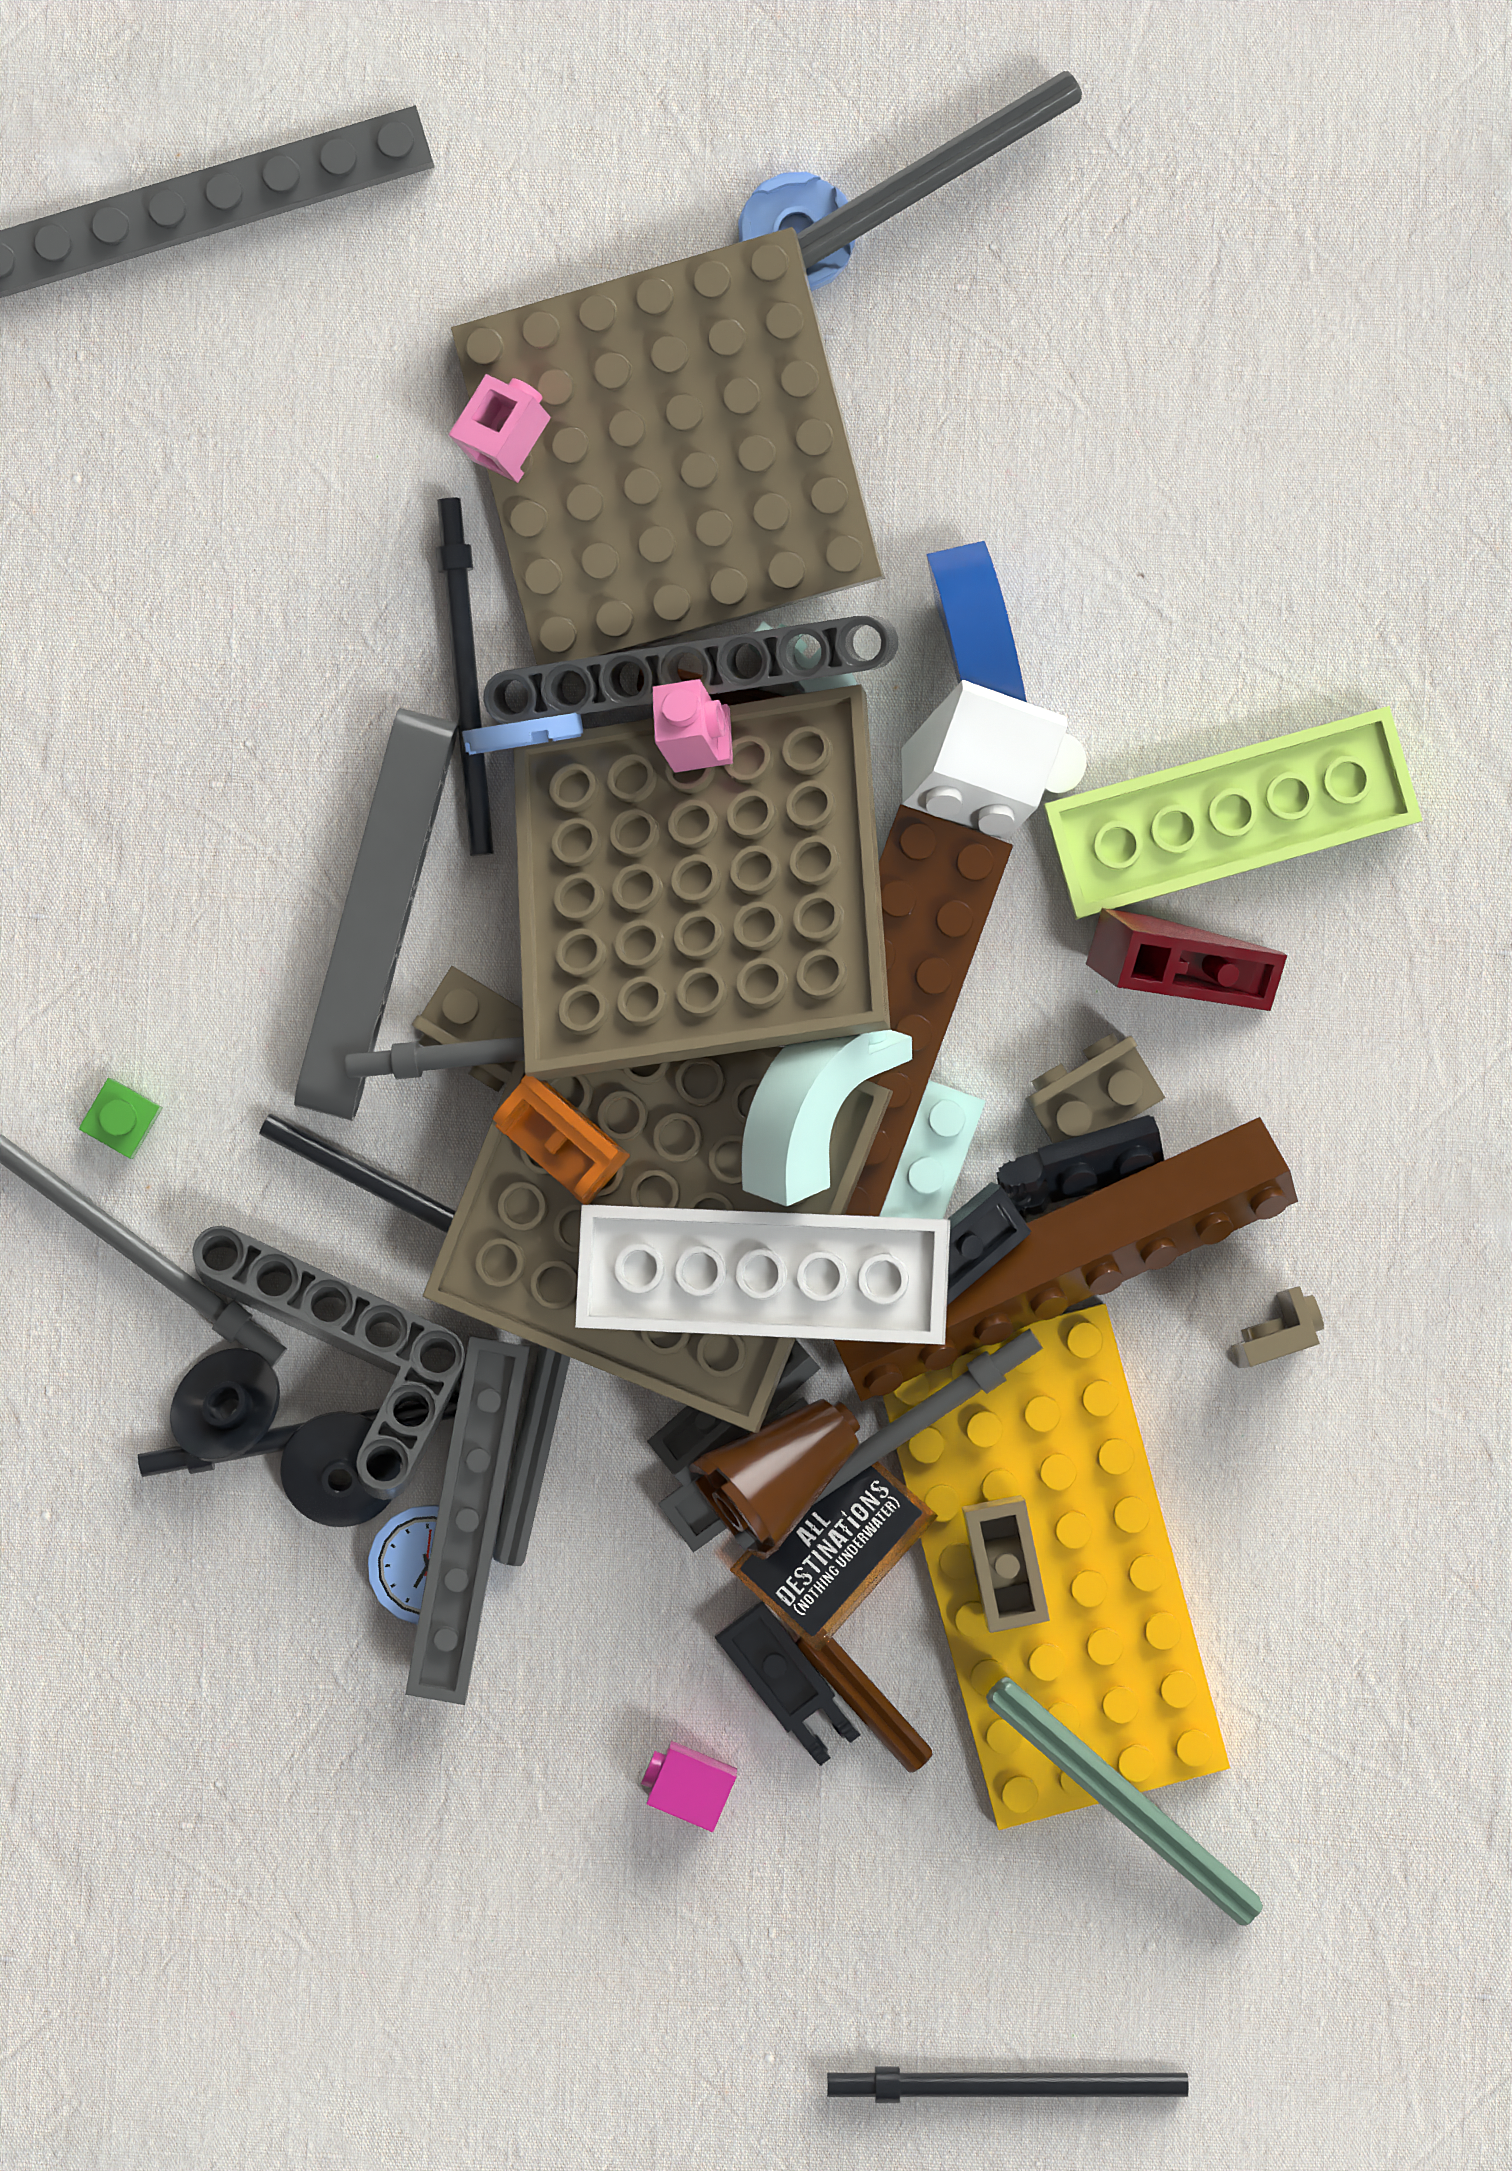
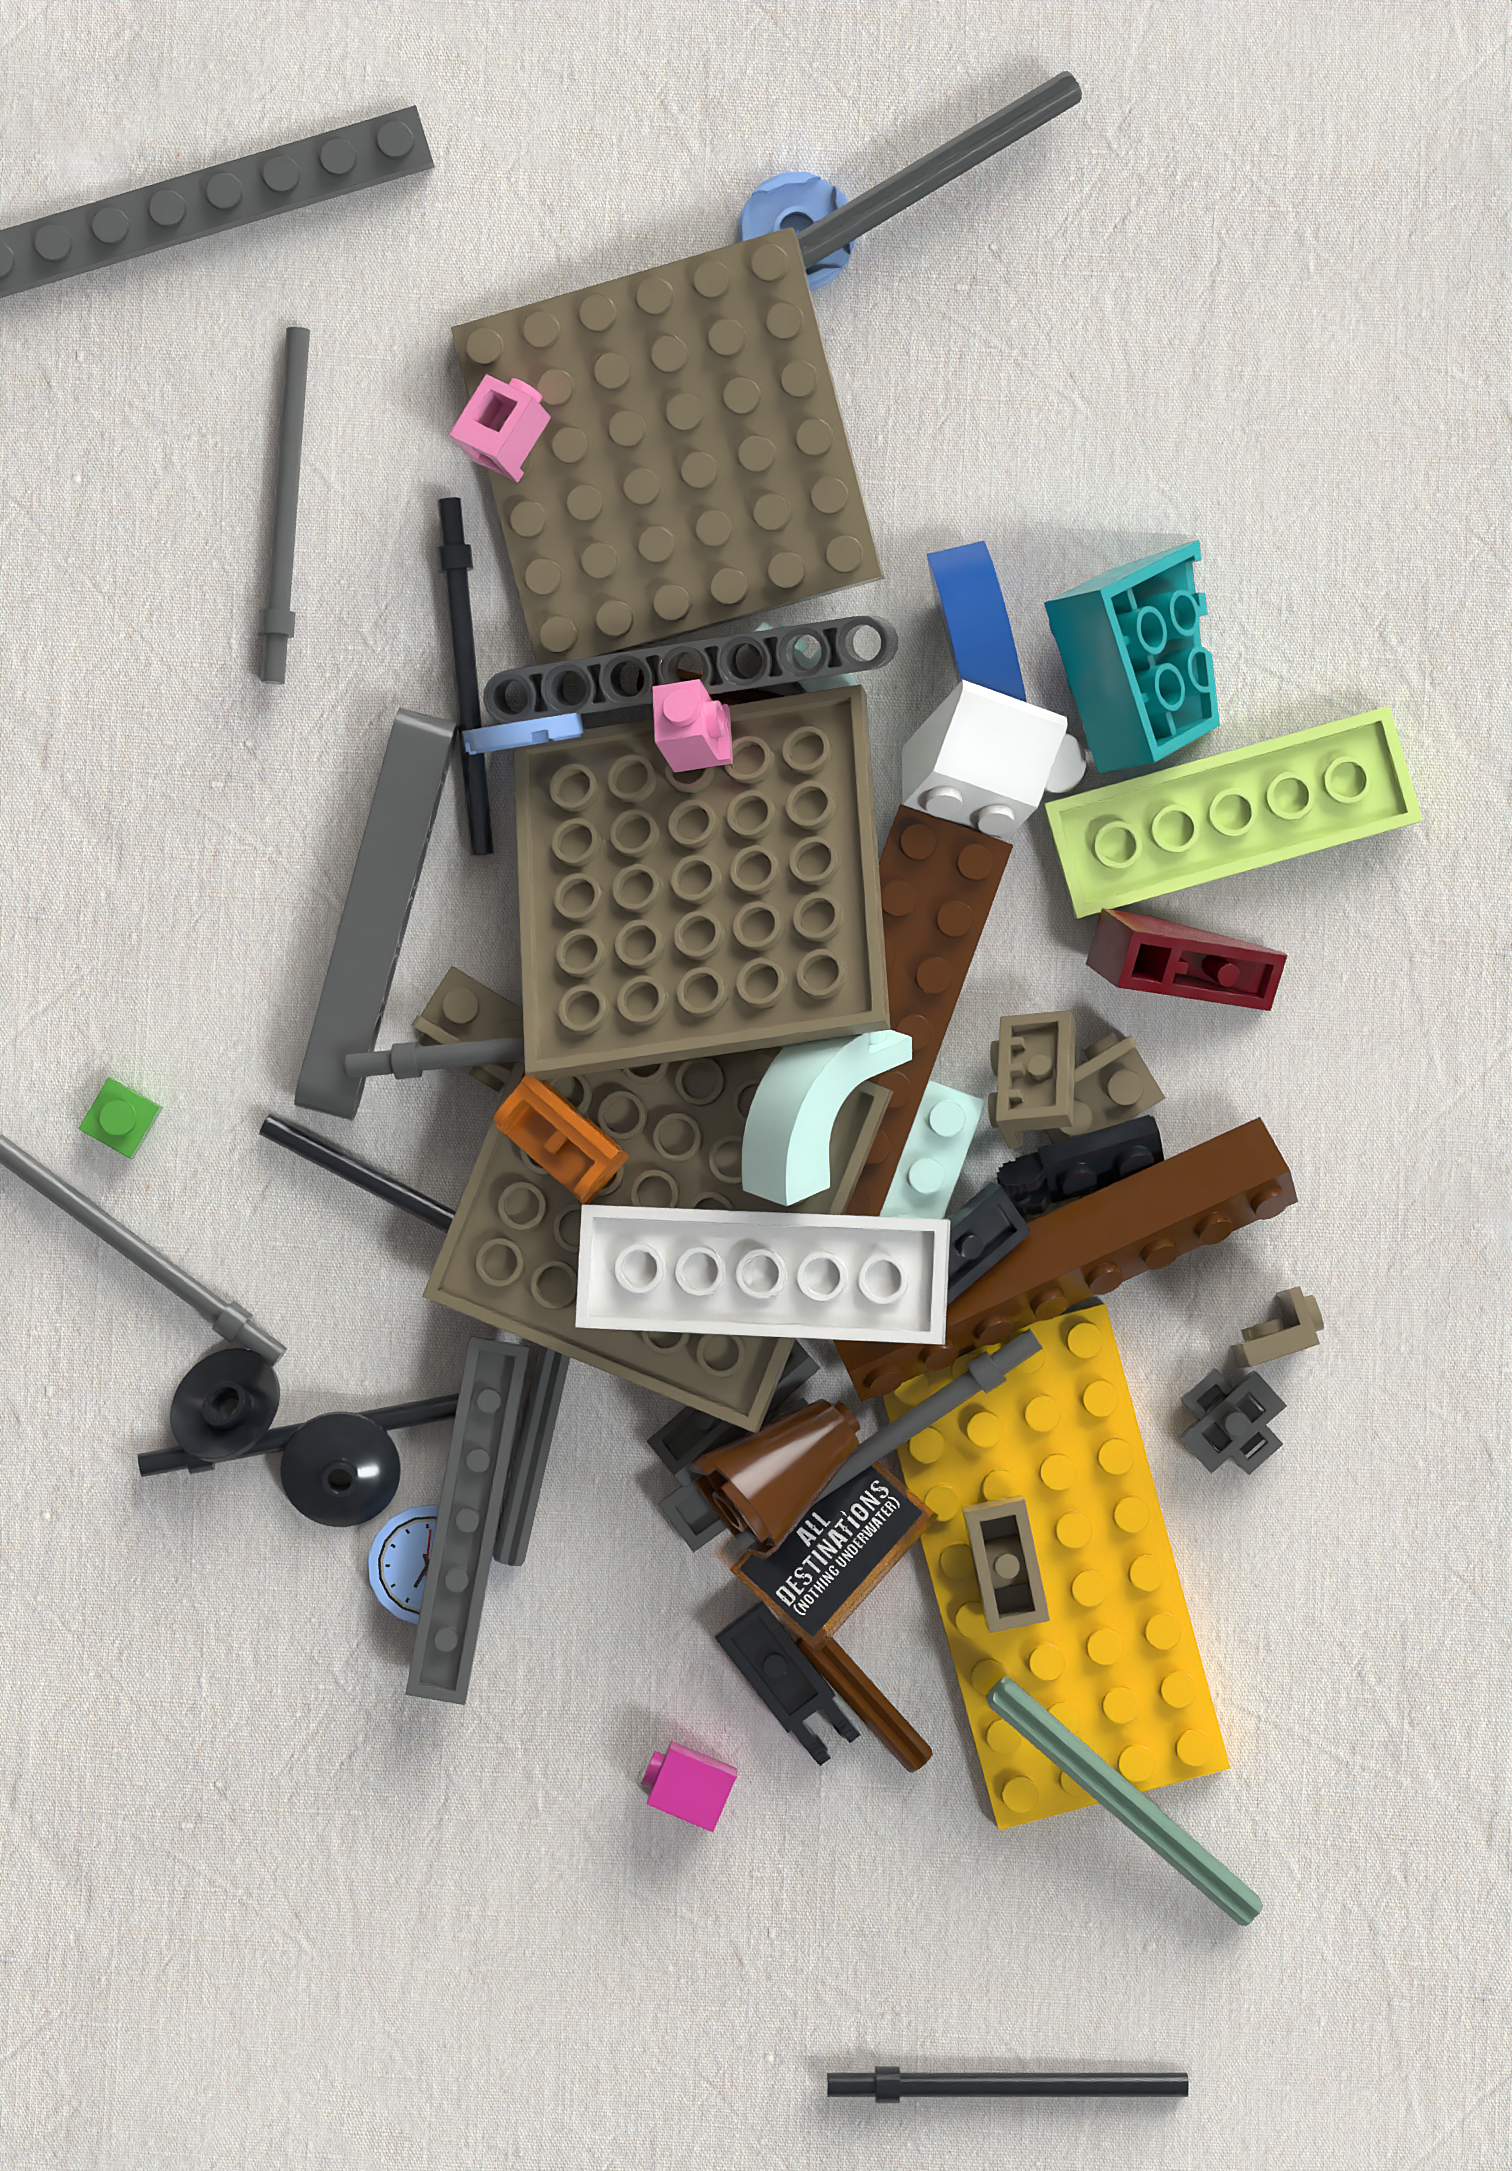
dark grey beam [192,1225,465,1500] -> none
none -> dark grey bar [258,327,310,685]
none -> dark tan bracket [988,1010,1076,1148]
none -> teal wedge [1044,540,1220,773]
none -> dark grey piece [1179,1368,1287,1475]

